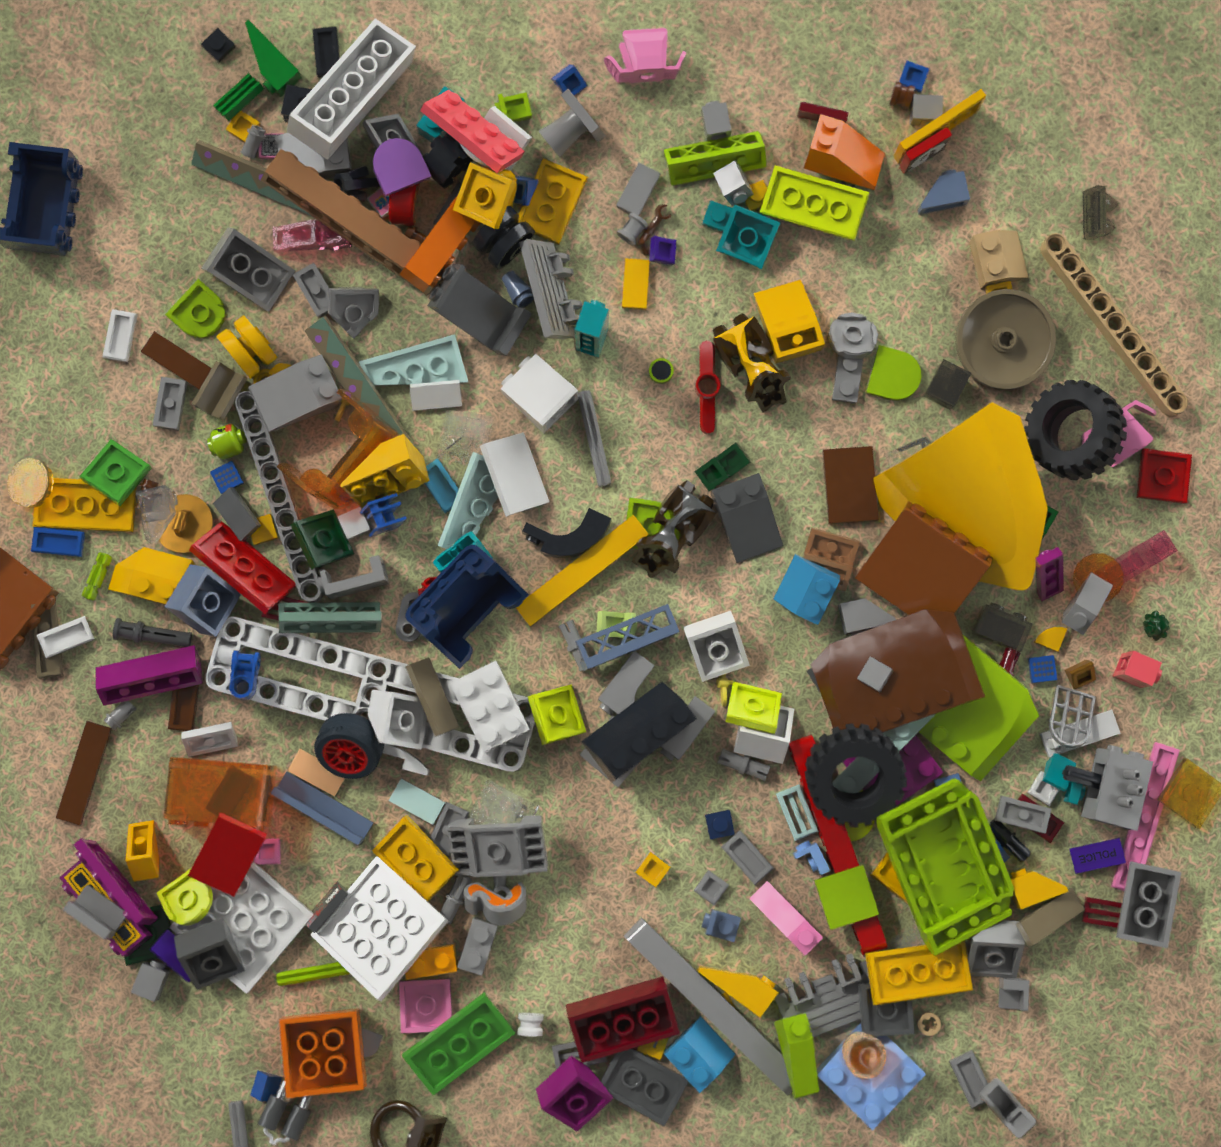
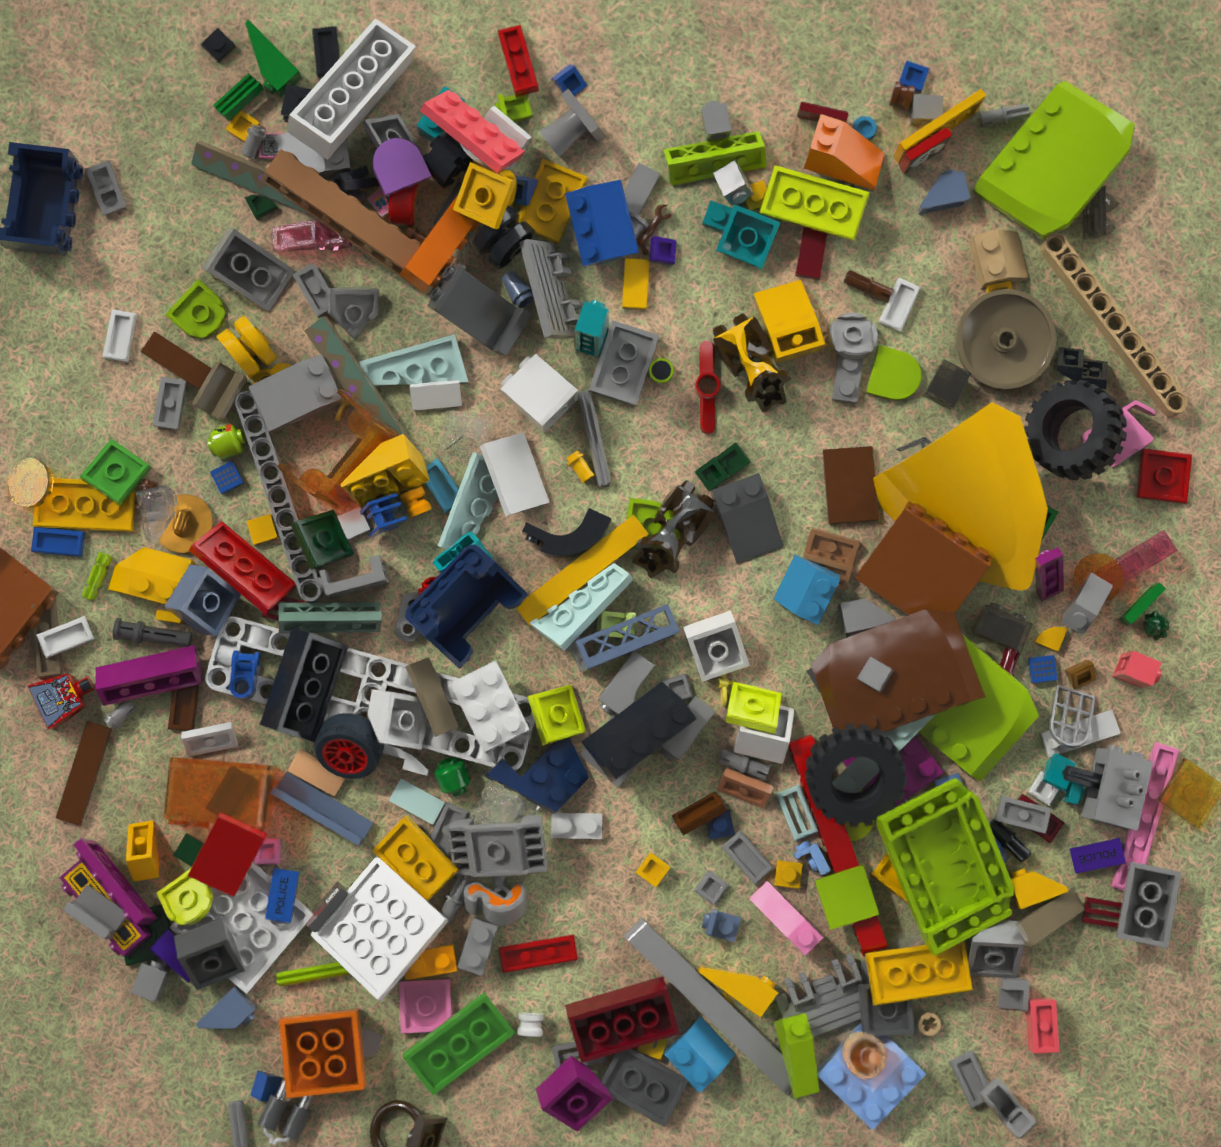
dark grey tile [213,487,261,542] -> none
bright pink piece [604,28,686,83] -> none
none -> torso [27,674,95,730]
none -> light grey slope [86,160,127,215]
none -> yellow tile [155,610,185,625]
none -> dark green tile [173,833,204,866]
none -> sand blue slope [195,986,258,1029]
none -> dark green tile [244,195,278,220]
none -> black slope [259,628,348,742]
none -> blue tile [265,868,300,923]
none -> light orange wheel [399,486,432,518]
none -> green head [434,757,471,796]
none -> dark blue wing [485,724,589,814]
none -> red tile [497,25,539,97]
none -> red tile [499,934,578,973]
none -> light aqua wing [530,563,634,651]
none -> white plate [551,813,602,839]
none -> blue slope [565,180,639,266]
none -> yellow pin [566,450,595,484]
none -> light grey plate [589,320,659,407]
none -> light grey tile [662,673,693,700]
none -> reddish brown tile [672,791,727,836]
none -> nougat plate [717,768,773,808]
none -> yellow plate [774,860,803,889]
none -> dark red tile [795,227,827,280]
none -> reddish brown axle [844,270,893,303]
none -> dark azure tile [852,116,877,141]
none -> white tile [878,277,921,333]
none -> lime slope [973,80,1135,239]
none -> light grey axle [979,104,1030,128]
none -> coral panel [1026,997,1059,1053]
none -> black slope [1057,347,1108,389]
none -> green tile [1120,583,1166,626]

